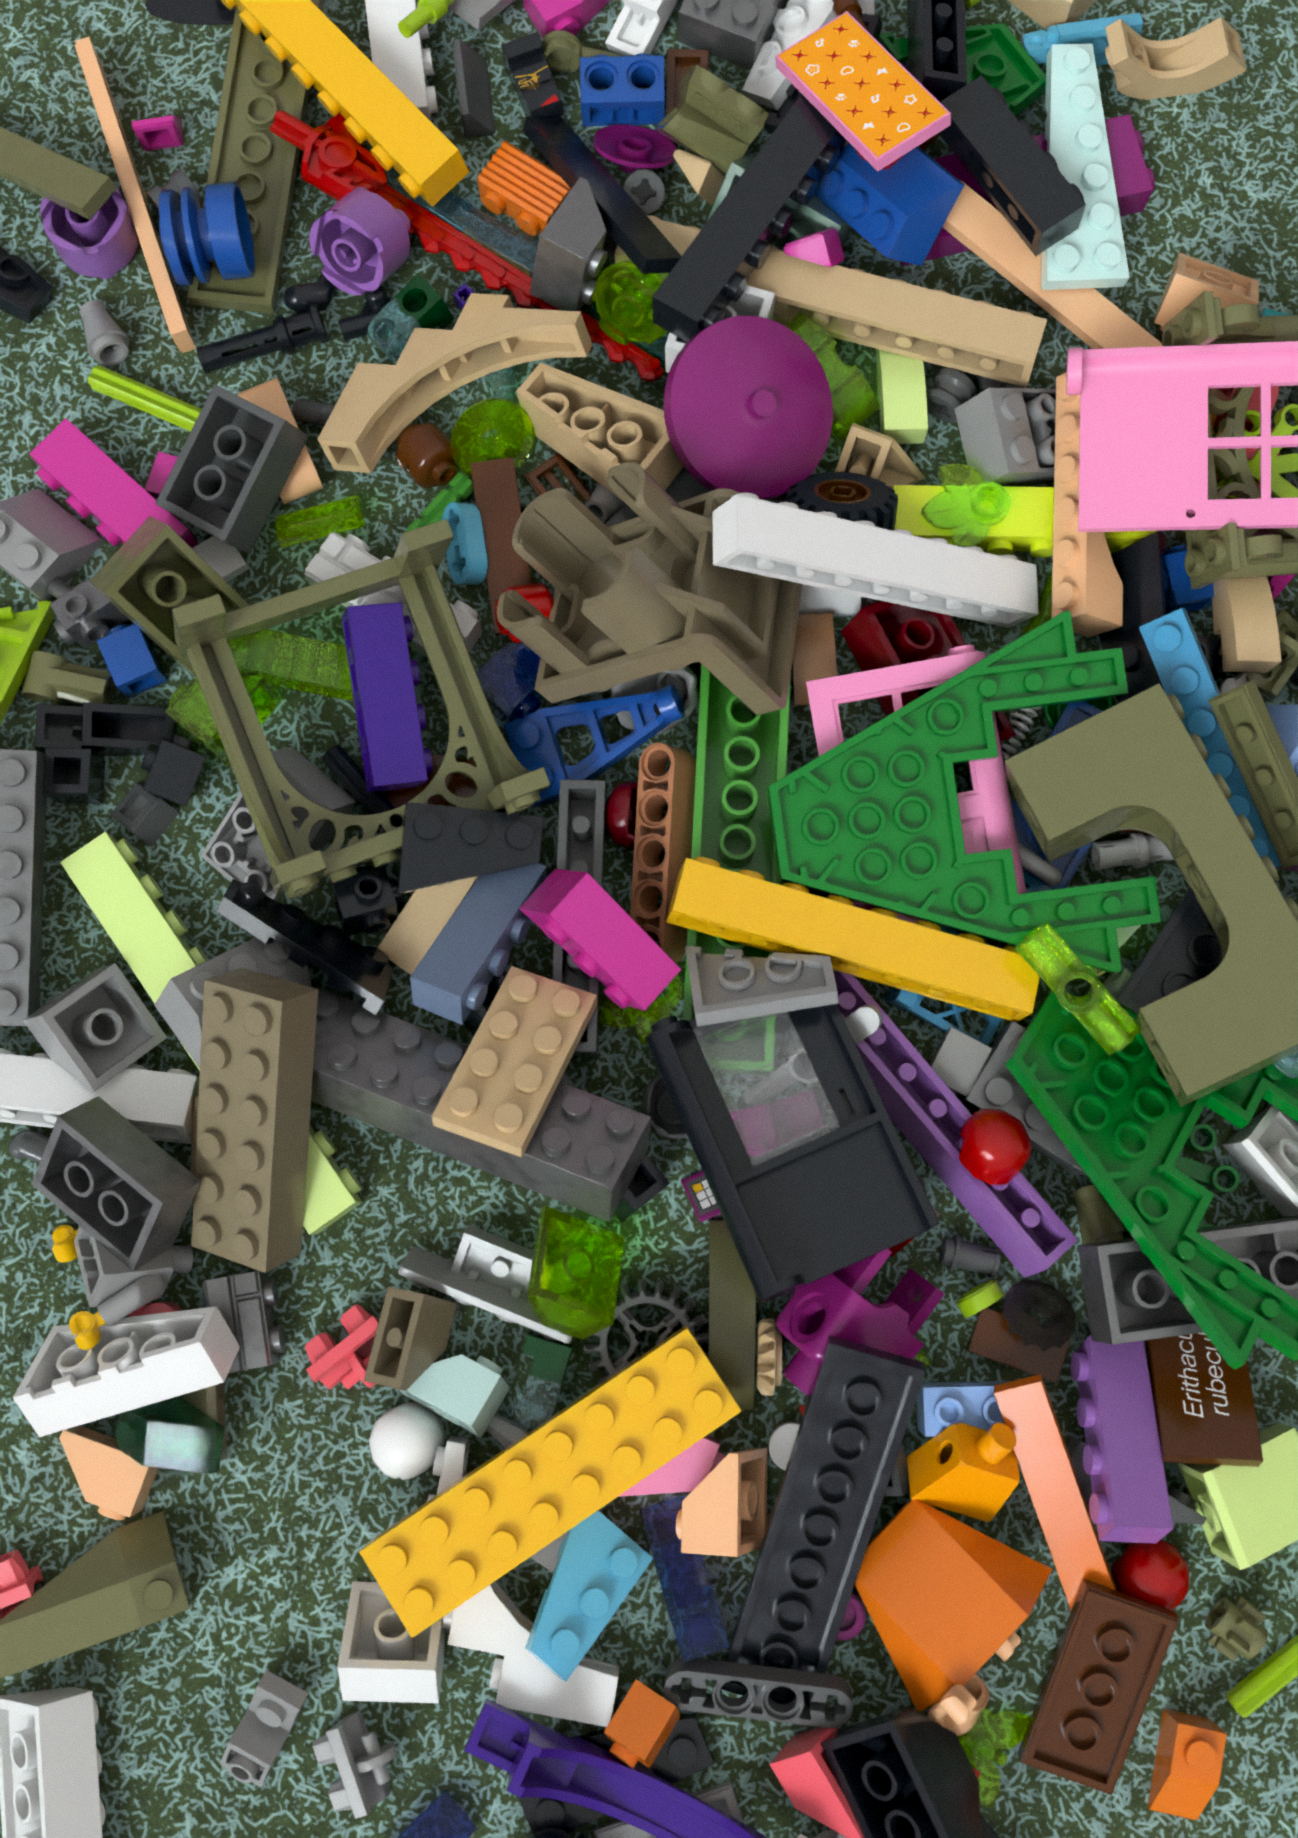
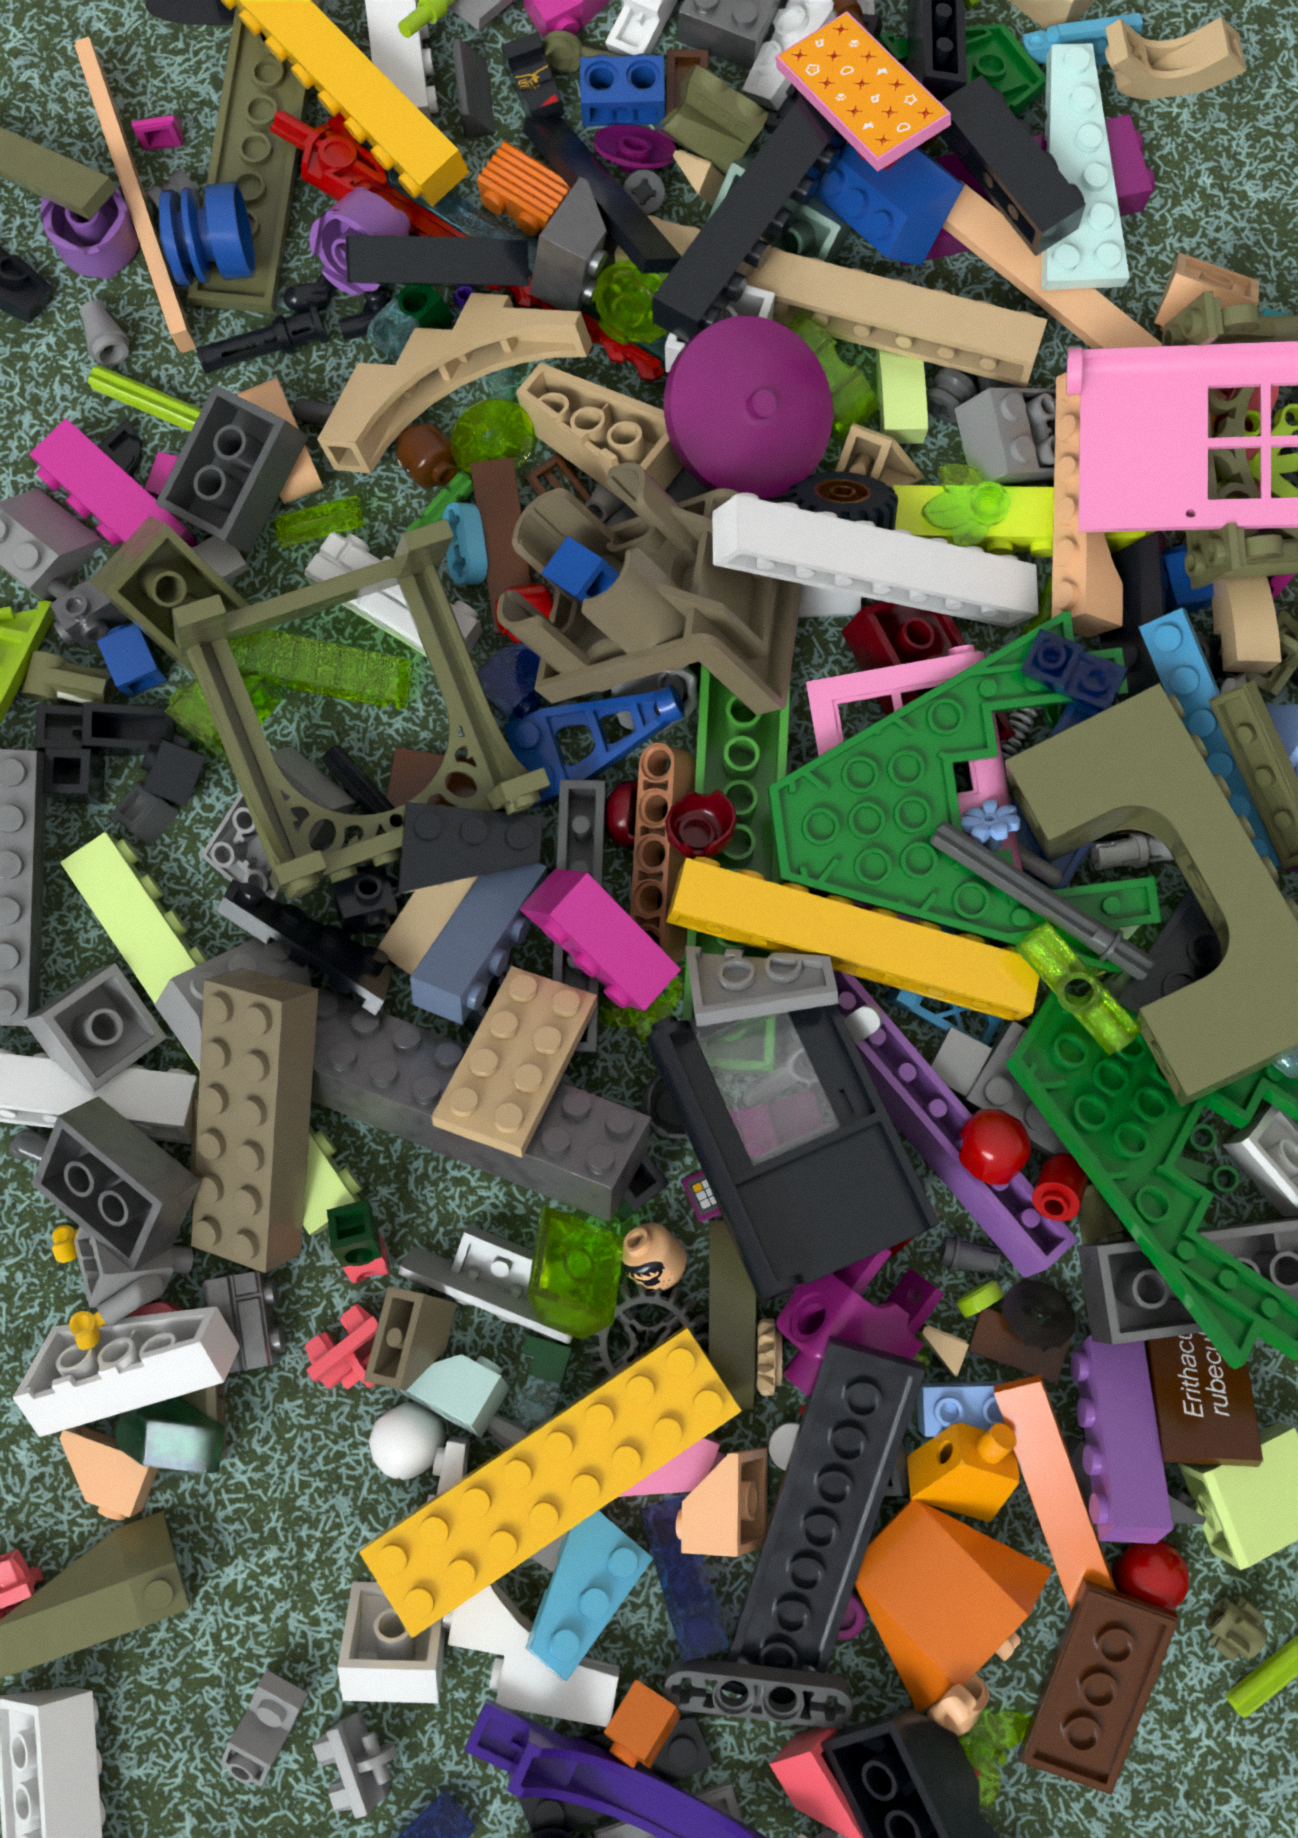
dark purple brick [341,602,432,793] -> none
dark pink slope [783,227,845,267] -> none
medium nougat slope [792,612,837,705] -> none
orange slope [1147,1708,1227,1820] -> none
none -> black tile [97,418,142,477]
none -> dark green leg [327,1199,391,1283]
none -> black slope [346,236,529,287]
none -> blue brick [541,536,620,605]
none -> light nougat head [618,1222,687,1293]
none -> dark red hair [665,789,737,859]
none -> tan slope [917,1323,969,1377]
none -> dark grey axle [930,822,1156,980]
none -> light blue plant [961,800,1020,850]
none -> clear blue slope [1020,629,1128,712]
none -> red brick [1032,1153,1089,1221]

